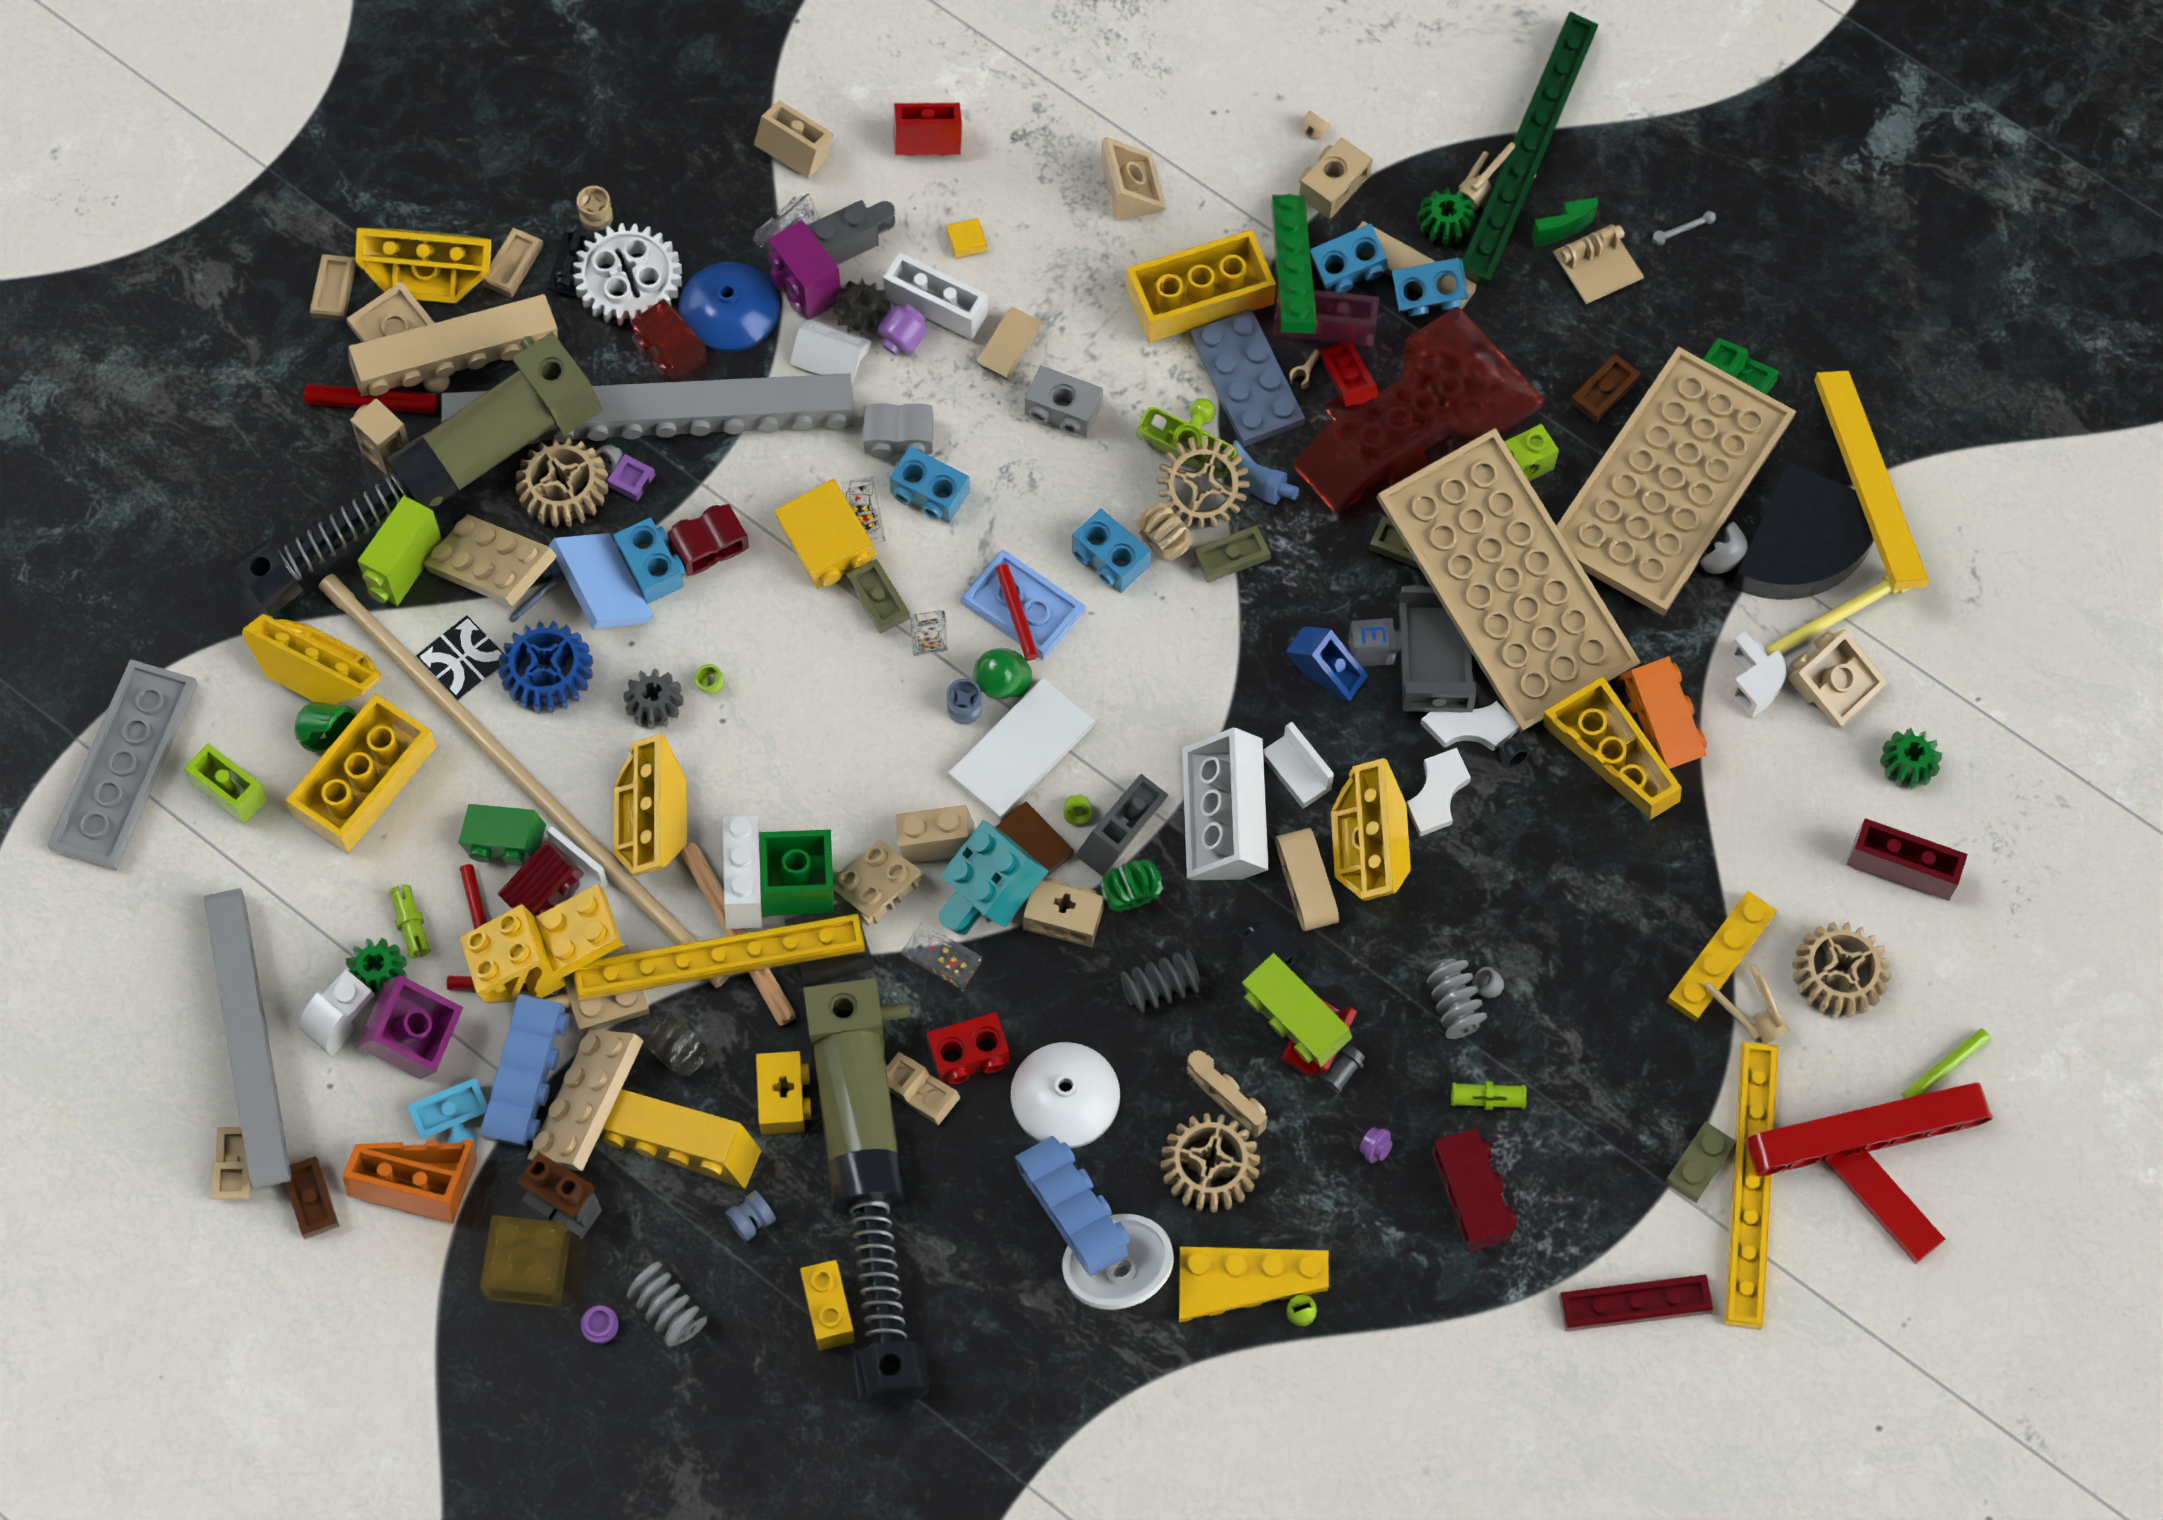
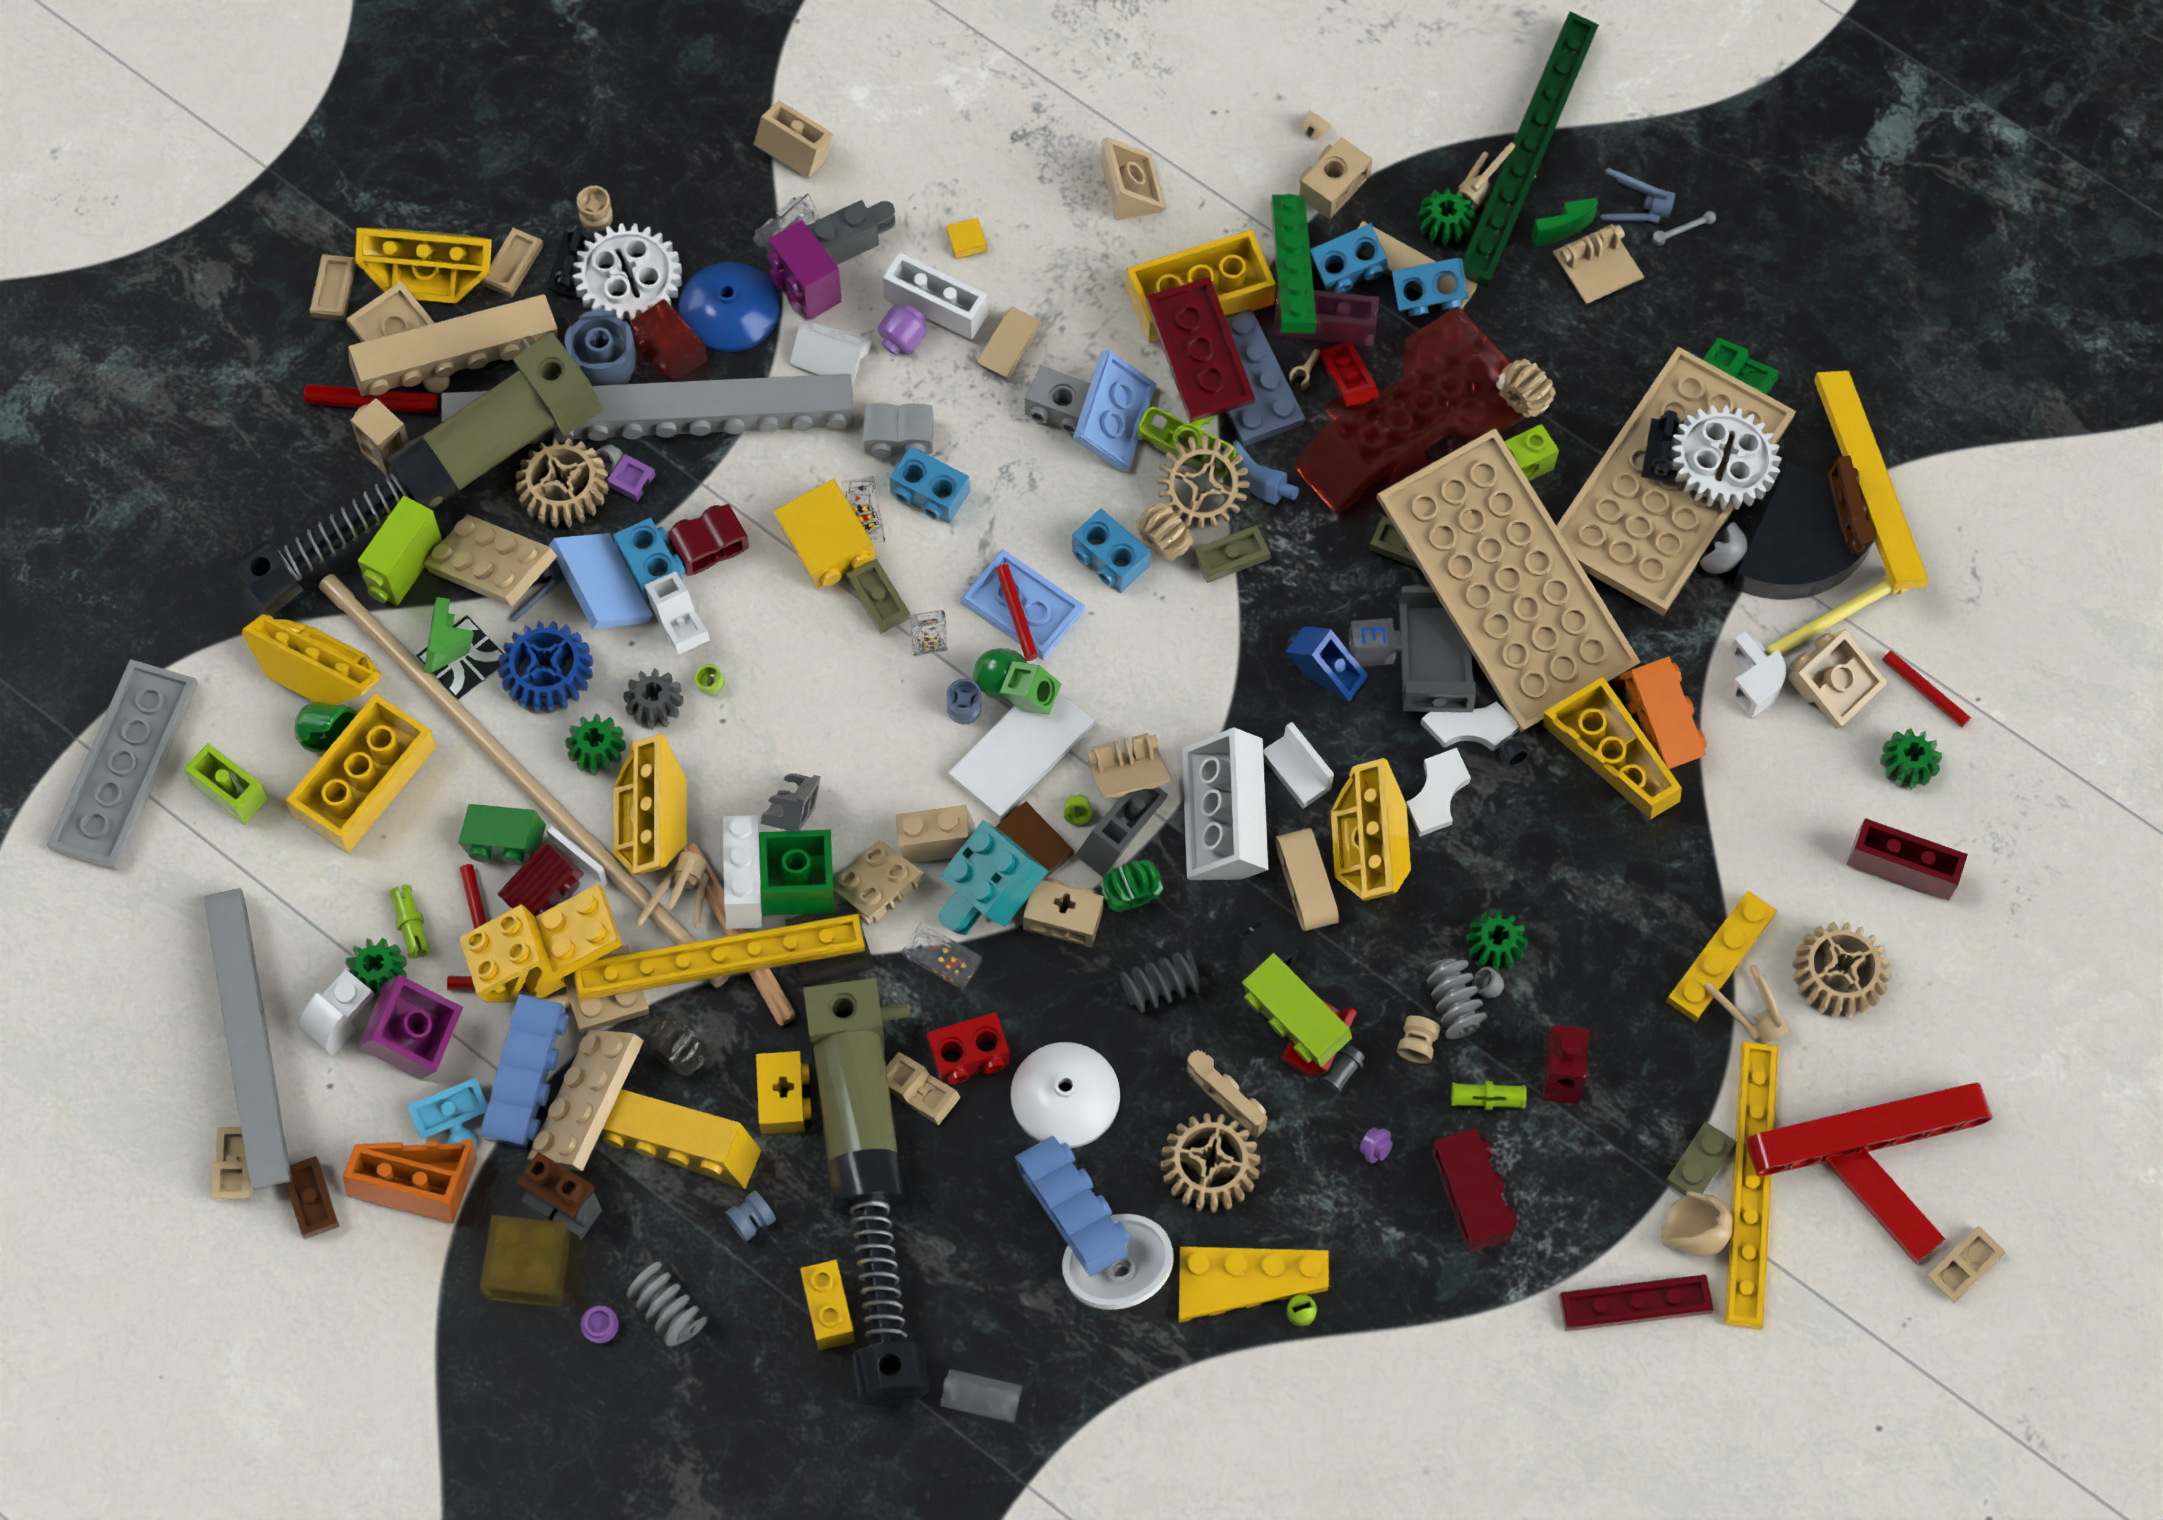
clear smoke gear [833,278,891,338] -> none
red brick [893,103,962,156] -> none
reddish brown plate [1570,354,1641,423] -> none
lime bar [1901,1028,1990,1099] -> none
none -> bright green slope [424,597,474,673]
none -> sand blue brick [565,310,637,386]
none -> green gear [565,713,626,775]
none -> tan plant [636,852,709,928]
none -> white brick [644,571,710,655]
none -> dark grey hinge [760,773,821,833]
none -> clear hinge [941,1369,1023,1423]
none -> bright green brick [1000,661,1062,715]
none -> light blue tile [1073,349,1156,472]
none -> tan hinge [1087,733,1171,799]
none -> dark red plate [1145,277,1255,423]
none -> tan wheel [1396,1016,1441,1064]
none -> green gear [1466,910,1528,972]
none -> tan gear [1496,359,1556,418]
none -> dark red torso [1542,1025,1589,1104]
none -> sand blue plant [1599,168,1675,224]
none -> black hinge [1641,410,1680,484]
none -> tan hair [1661,1191,1733,1257]
none -> white gear [1668,405,1781,510]
none -> reddish brown hinge [1828,456,1876,556]
none -> red bar [1882,650,1971,728]
none -> tan slope [1927,1225,2006,1303]

